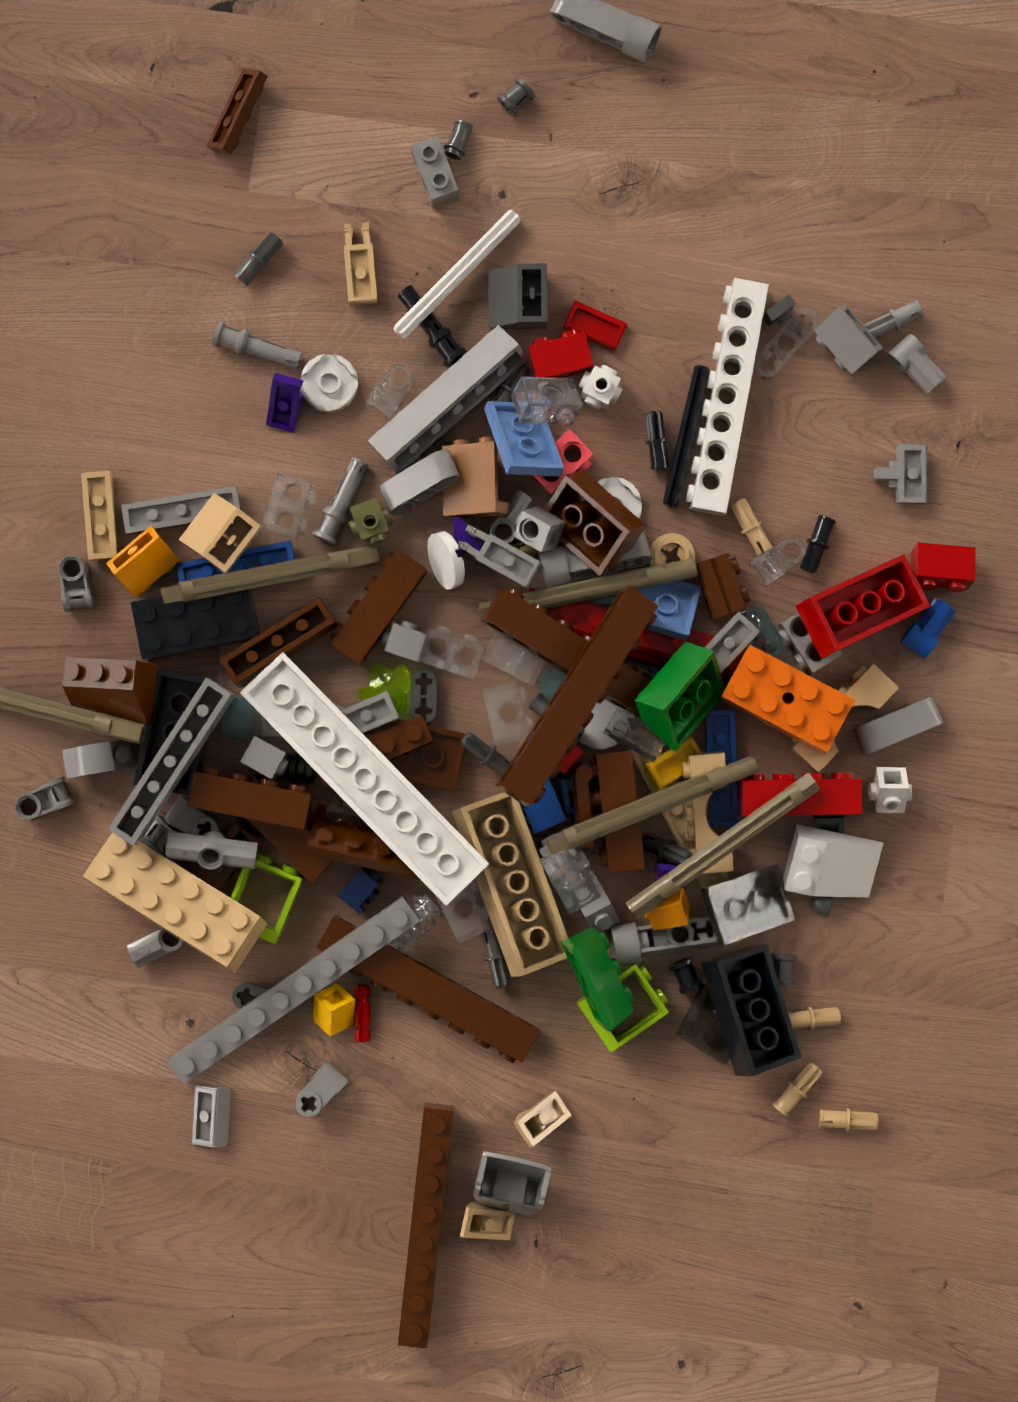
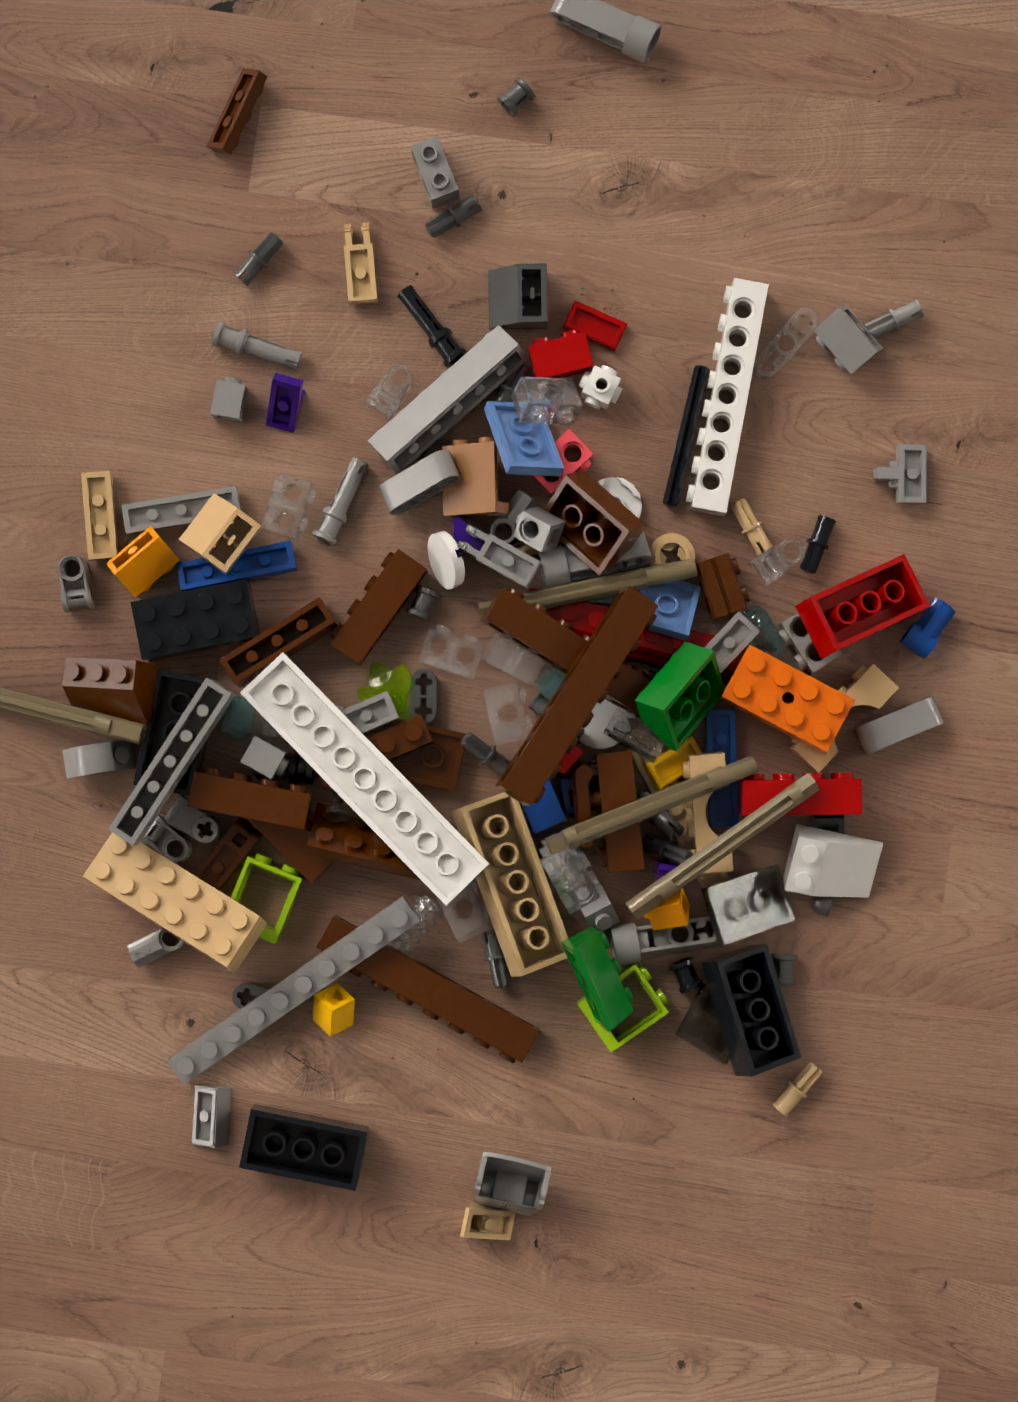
light grey piece [14,777,75,820] -> none
dark tan piece [161,544,380,603] -> none
light grey piece [165,831,258,870] -> none
light grey piece [295,1061,349,1117] -> none
white tile [301,354,358,413] -> none
dark blue brick [338,868,383,915] -> none
olive brick [349,497,393,545] -> none
red axle [354,984,371,1043] -> none
light grey brick [381,620,428,663] -> none
white axle [394,210,520,339] -> none
reddish brown brick [398,1103,454,1349] -> none
dark grey pin [444,120,473,160] -> none
tan slope [514,1091,572,1148] -> none
black axle [645,411,669,470] -> none
dark grey plate [763,295,796,326] -> none
tan axle [788,1007,841,1030] -> none
tan axle [819,1108,878,1132] -> none
white brick [868,767,912,813] -> none
light grey piece [887,334,946,394] -> none
red brick [910,542,976,593] -> none
none -> light grey brick [210,377,249,423]
none -> black brick [239,1104,369,1191]
none -> dark grey bush [406,585,441,622]
none -> dark grey axle [425,194,482,237]
none -> dark grey axle [637,791,685,841]

